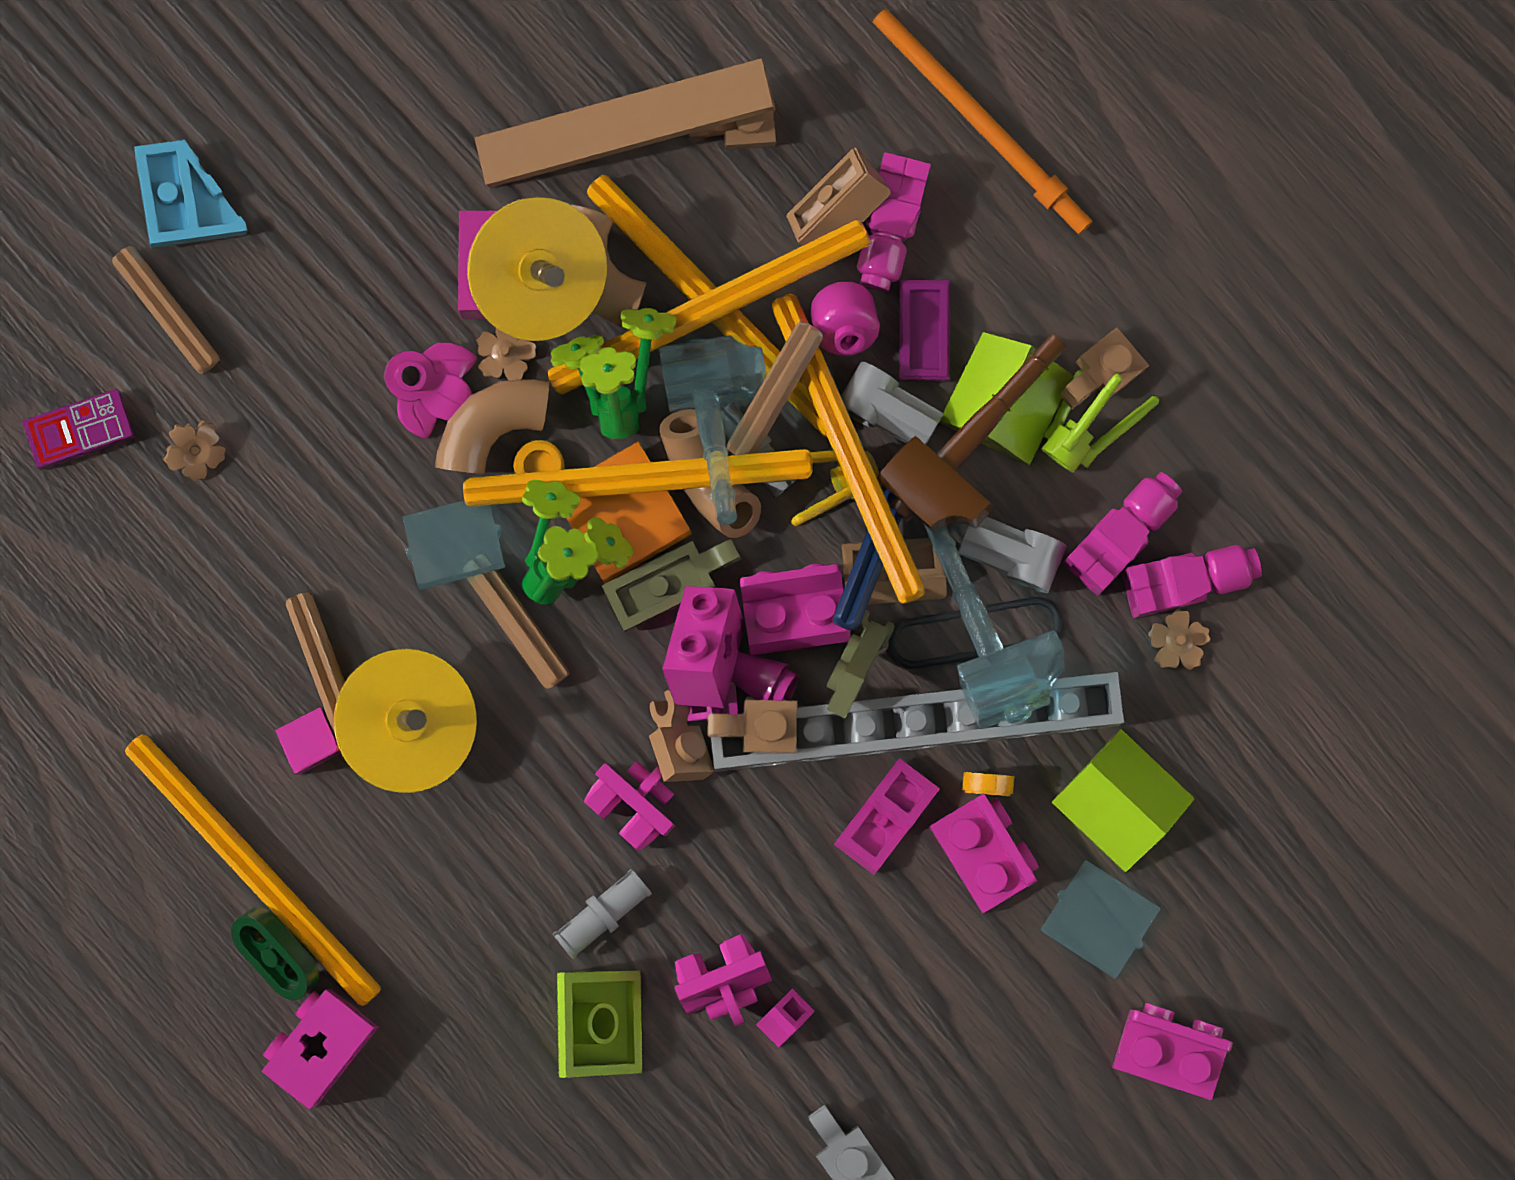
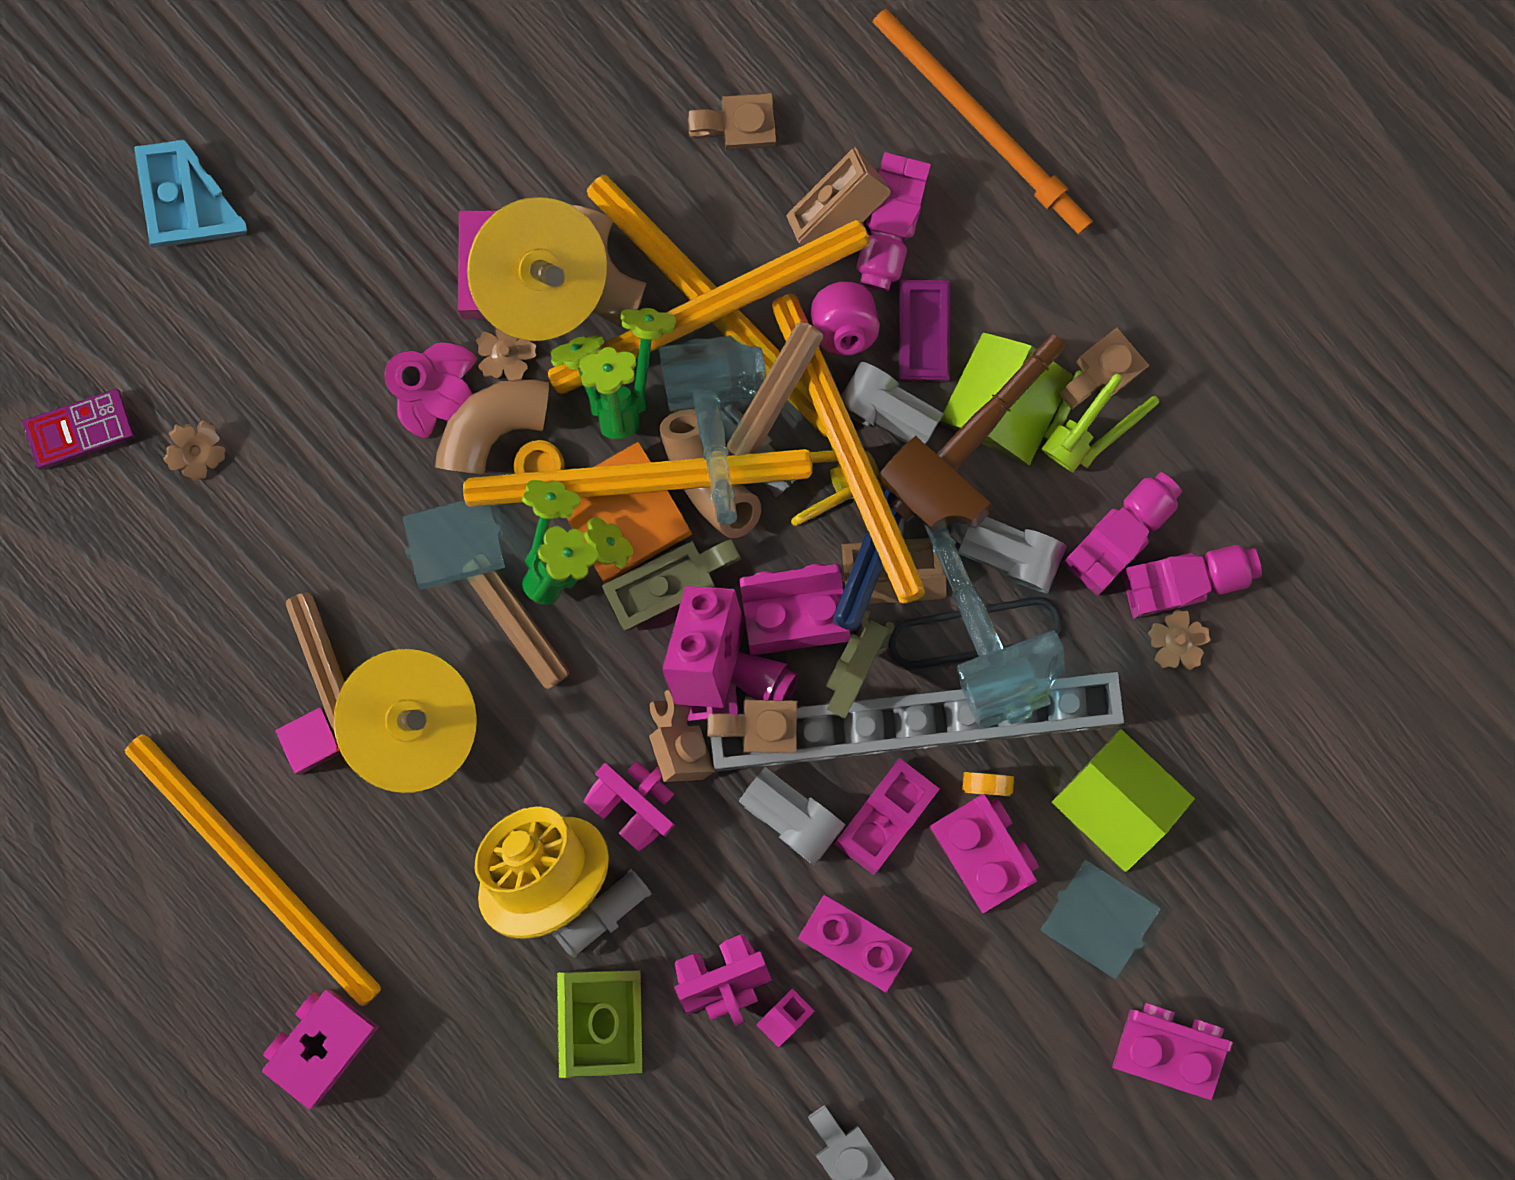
medium nougat axle [112,246,220,374] -> none
dark green plate [231,907,319,1000] -> none
medium nougat tile [475,58,776,188] -> none
none -> yellow piece [475,807,609,939]
none -> light grey piece [739,767,846,866]
none -> dark pink brick [797,895,913,993]

